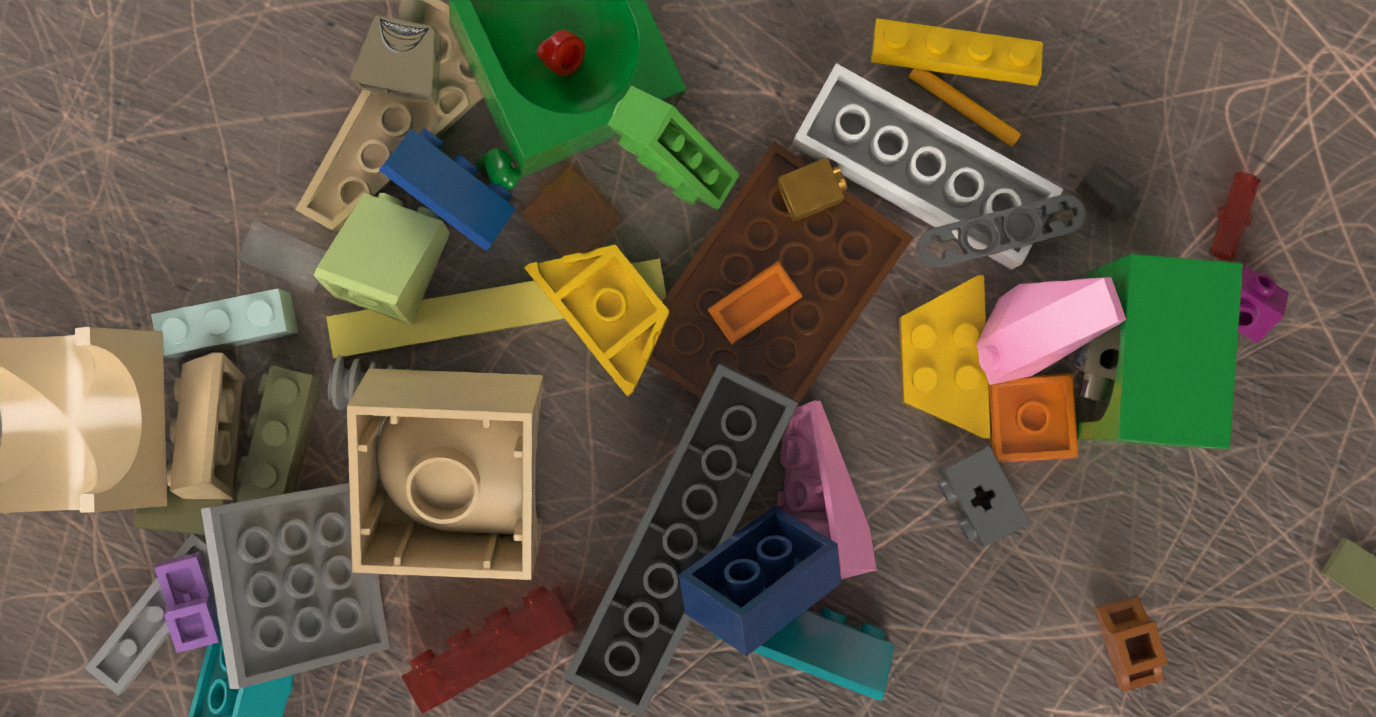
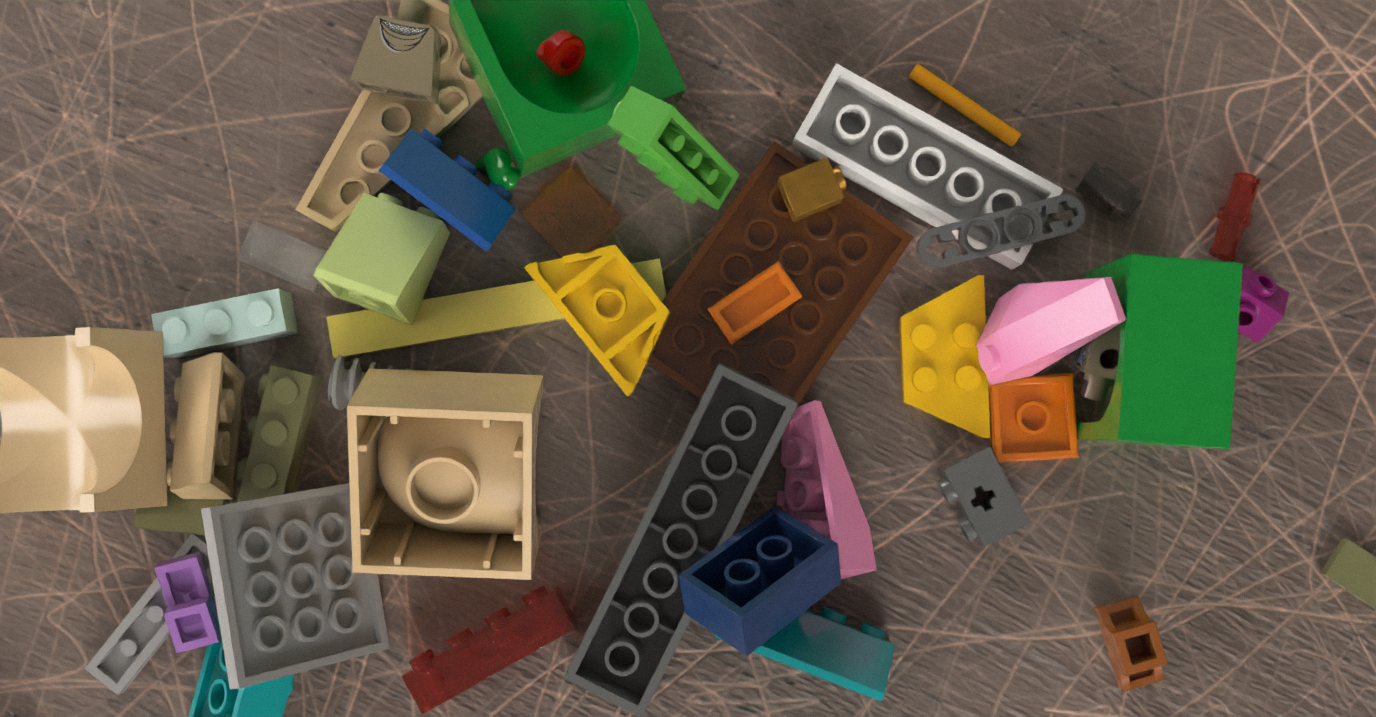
yellow plate [871,18,1043,86] -> none

